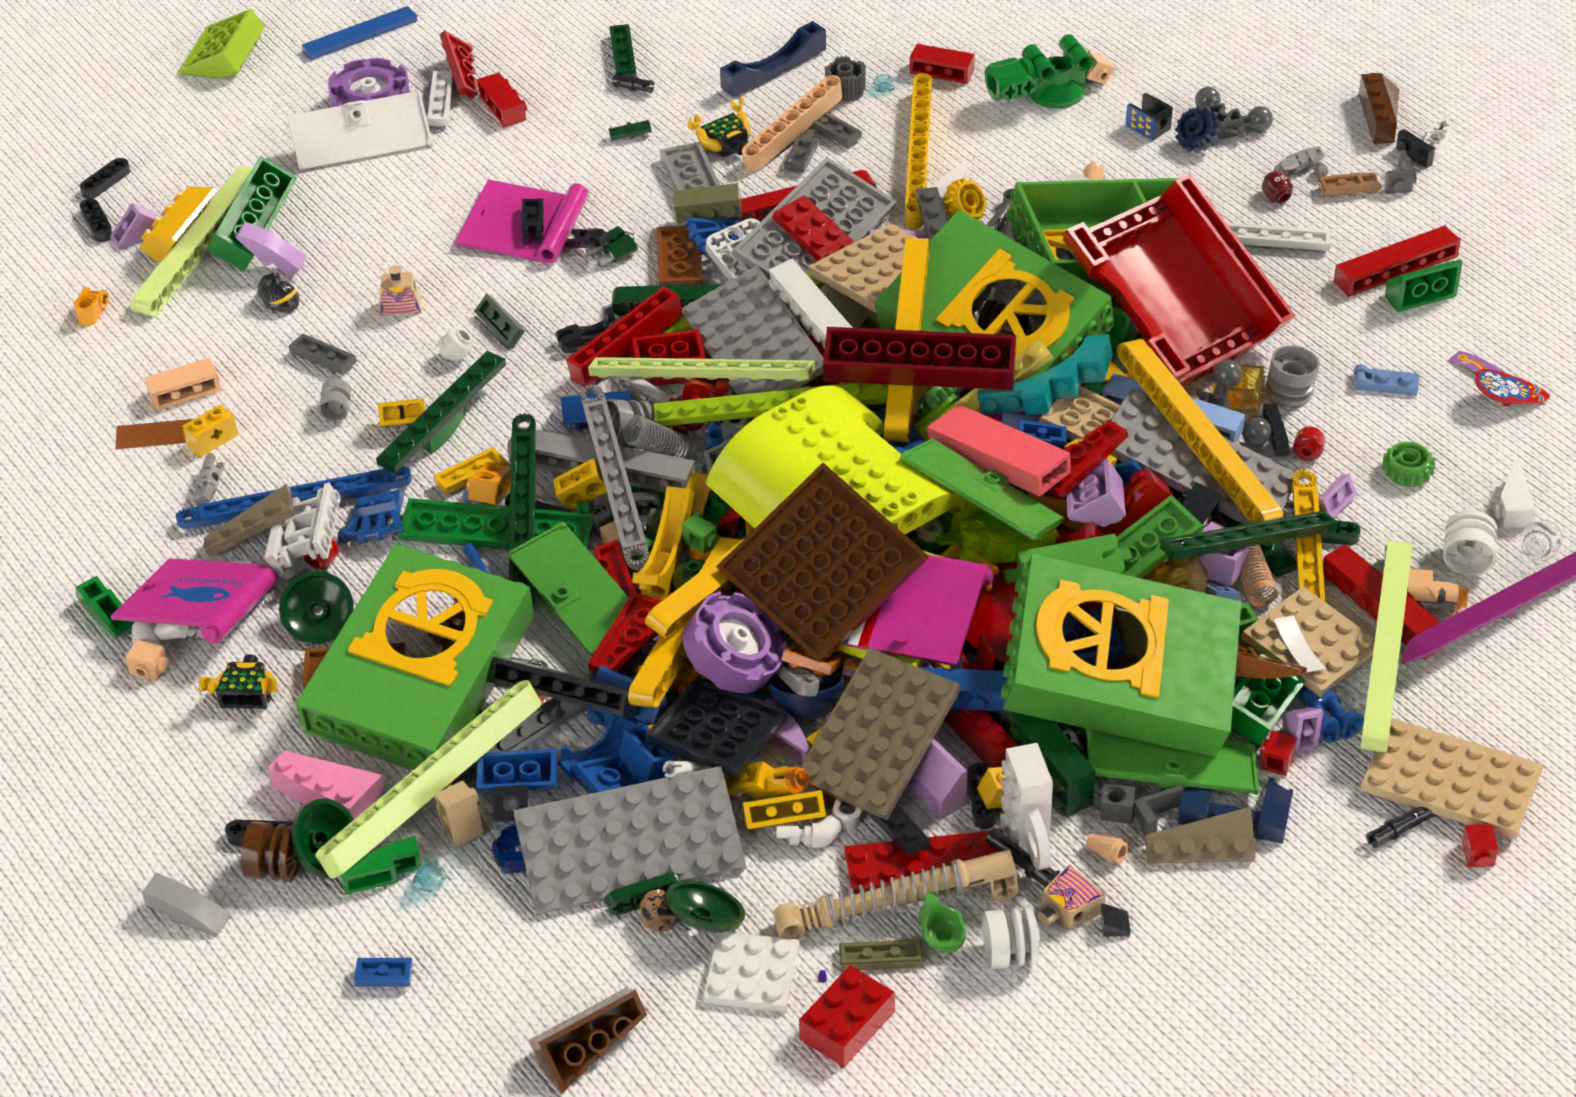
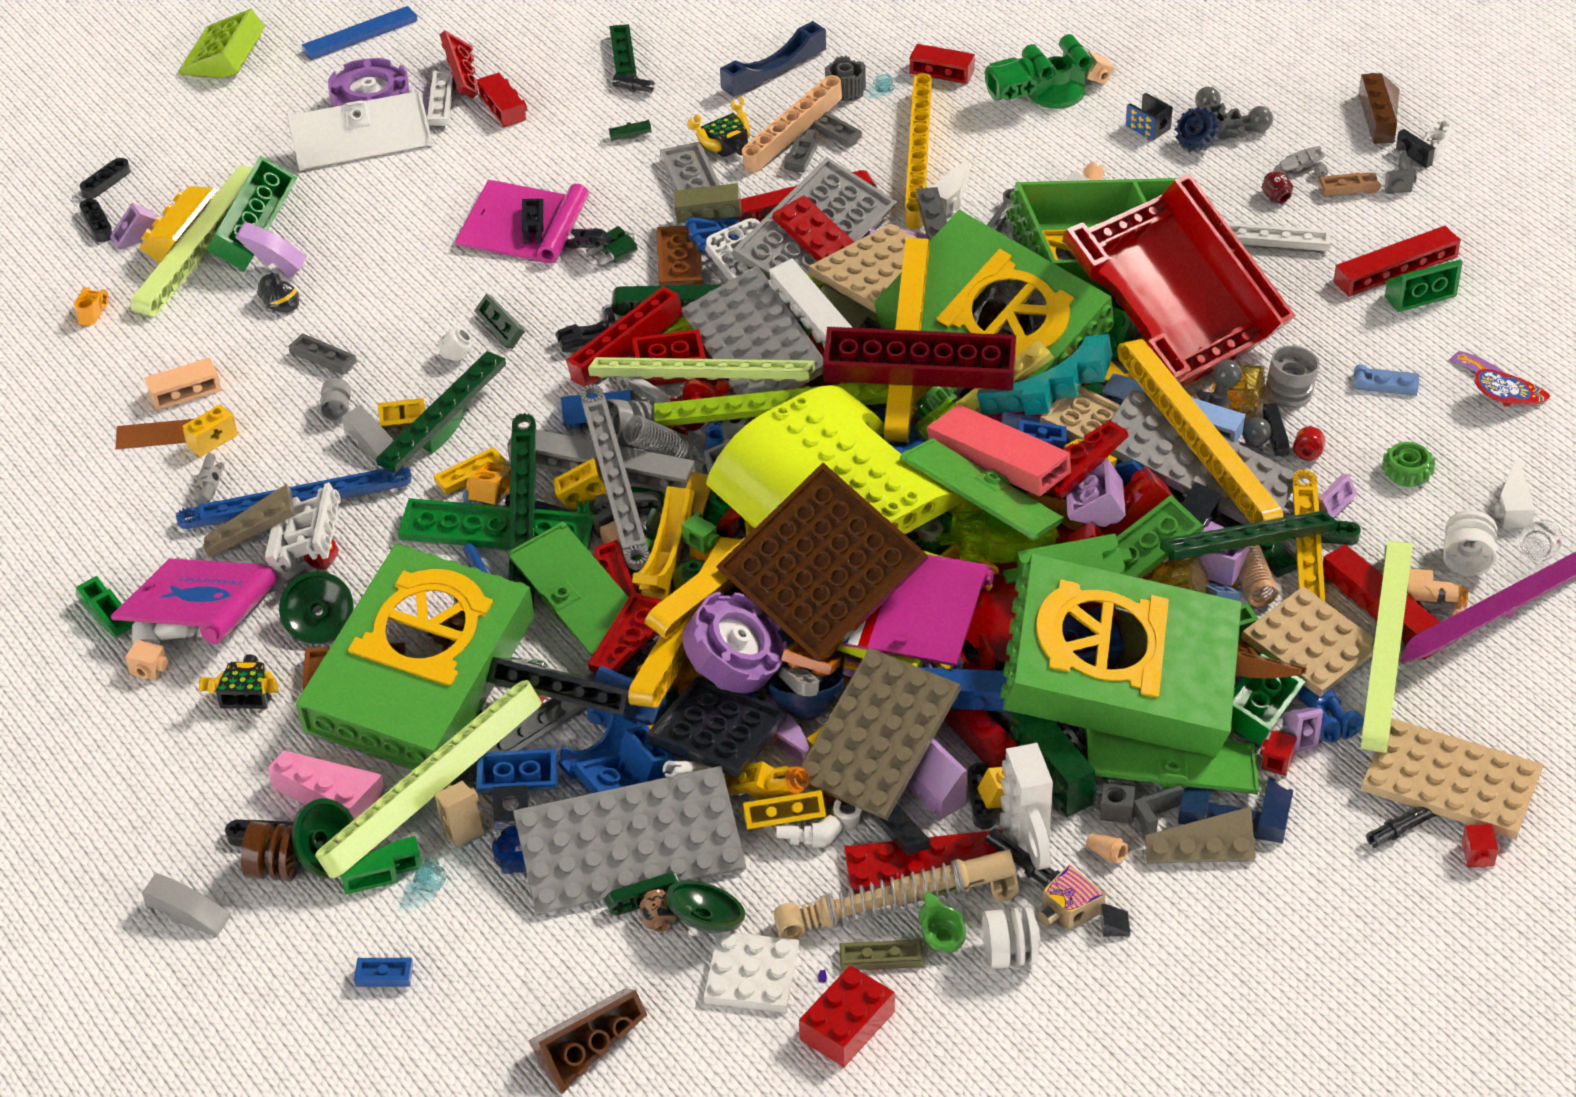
blue plate [337,489,404,544] -> none
tan torso [379,265,422,316] -> none
yellow gear [944,178,986,220] -> none
white sticker [1274,615,1326,673] -> none
none -> light grey slope [341,406,393,470]

